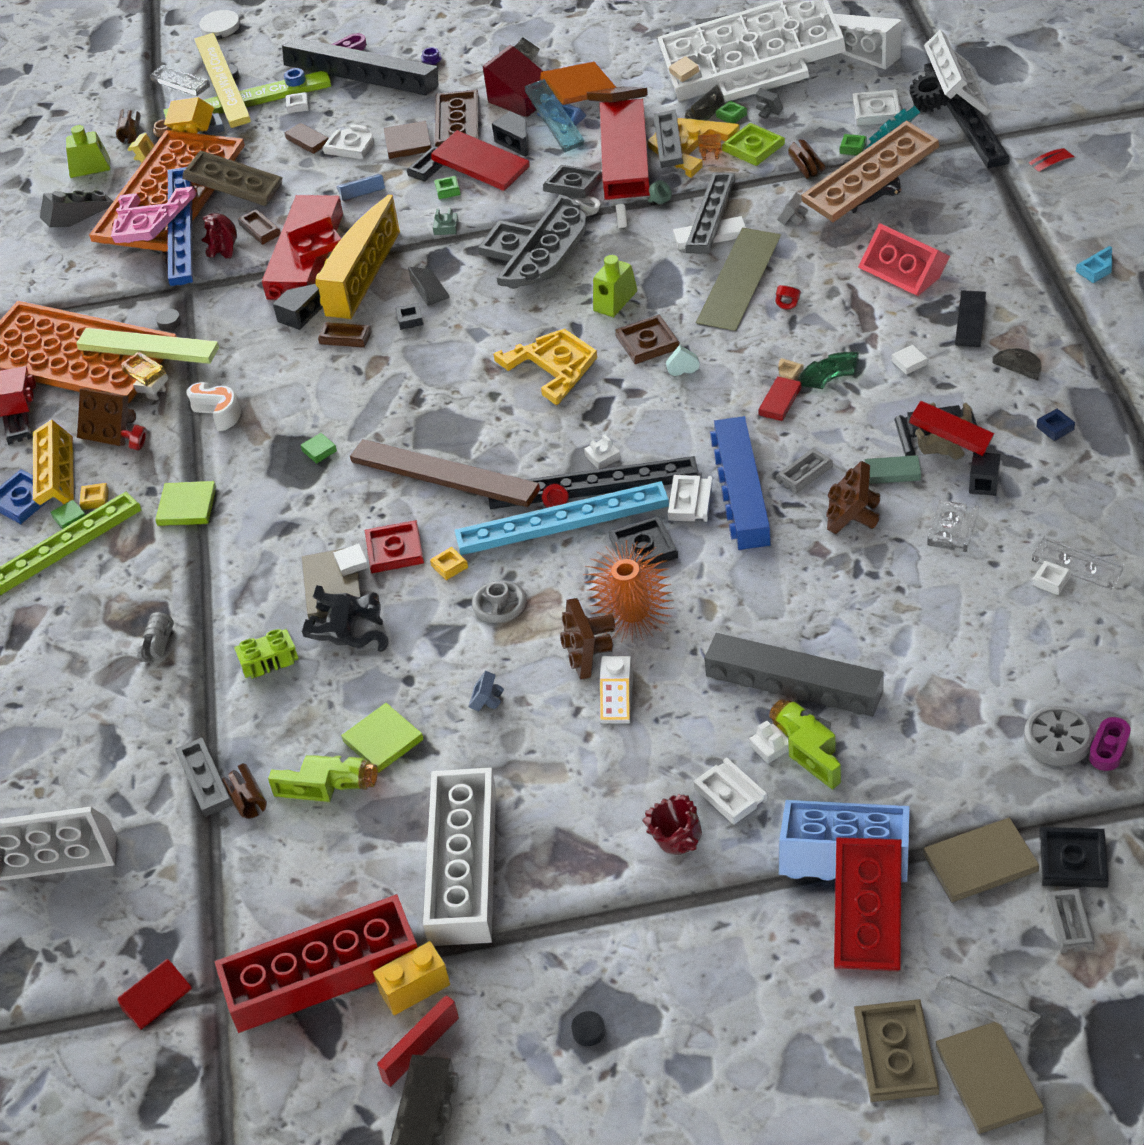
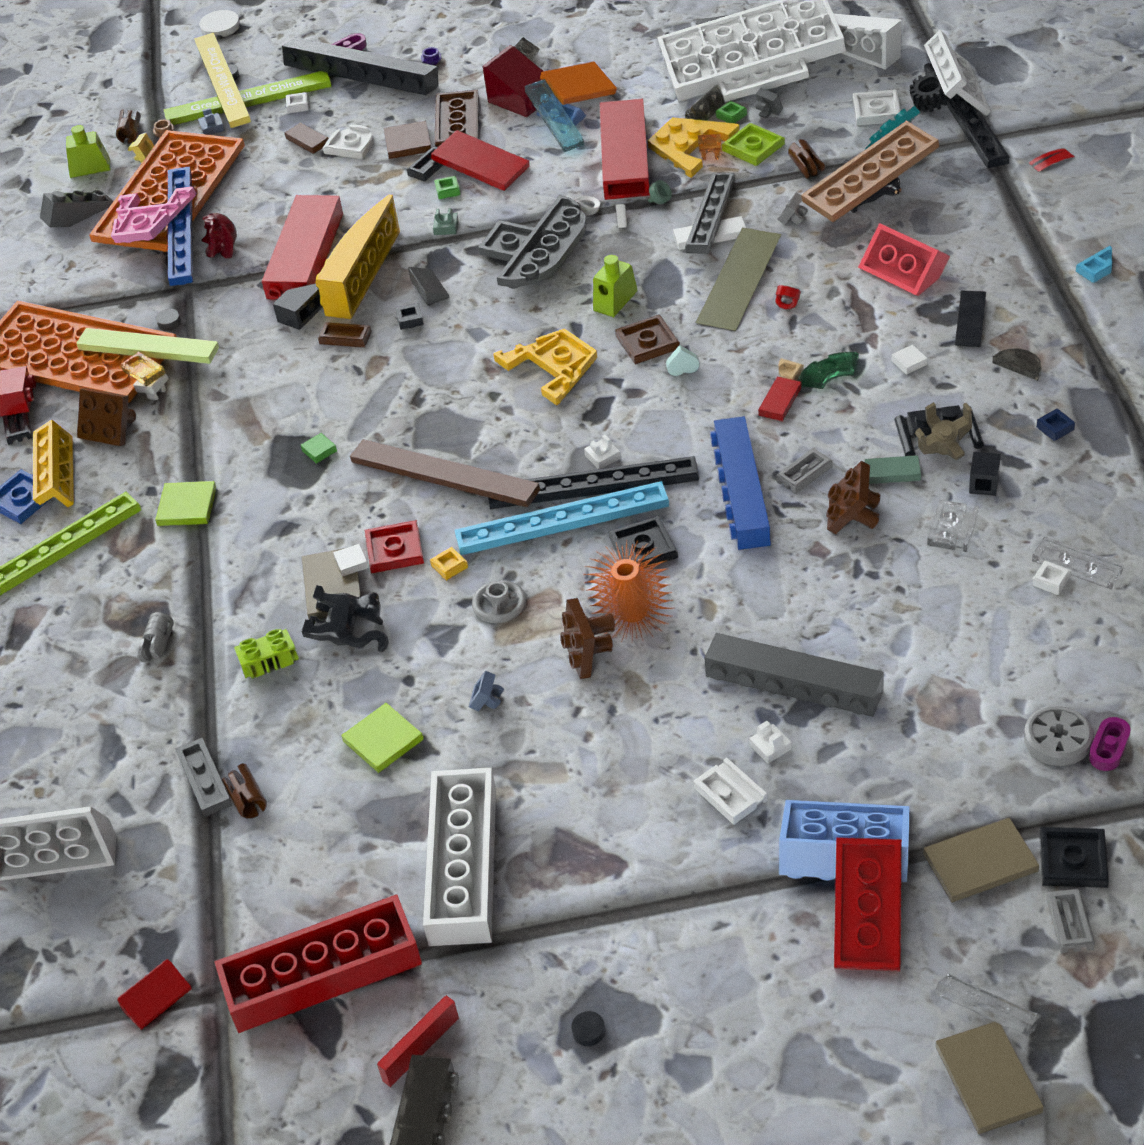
bright green tile [50,500,85,529] -> none
yellow tile [79,483,109,510] -> none
red tile [121,425,147,451] -> none
clear tile [150,65,210,97] -> none
yellow brick [164,97,214,133] -> none
dark tan tile [182,150,283,206] -> none
white animal [186,382,241,431] -> none
reddish brown tile [238,209,281,245] -> none
lime plate [268,752,378,802] -> none
blue tile [284,68,306,87] -> none
red bracket [286,214,342,263] -> none
medium blue slope [337,174,385,201] -> none
yellow brick [373,941,450,1016] -> none
black slope [492,111,528,157] -> none
red tile [542,484,569,508] -> none
dark grey tile [543,164,602,198] -> none
reddish brown tile [587,86,648,102] -> none
white slope [600,656,633,724] -> none
dark red hair [642,794,702,855] -> none
plate [654,109,684,168] -> none
white plate [668,475,713,522] -> none
tan tile [669,56,700,82] -> none
lime plate [769,699,841,790] -> none
bright green tile [839,134,867,156] -> none
dark tan tile [854,999,939,1102] -> none
red tile [909,400,995,456] -> none

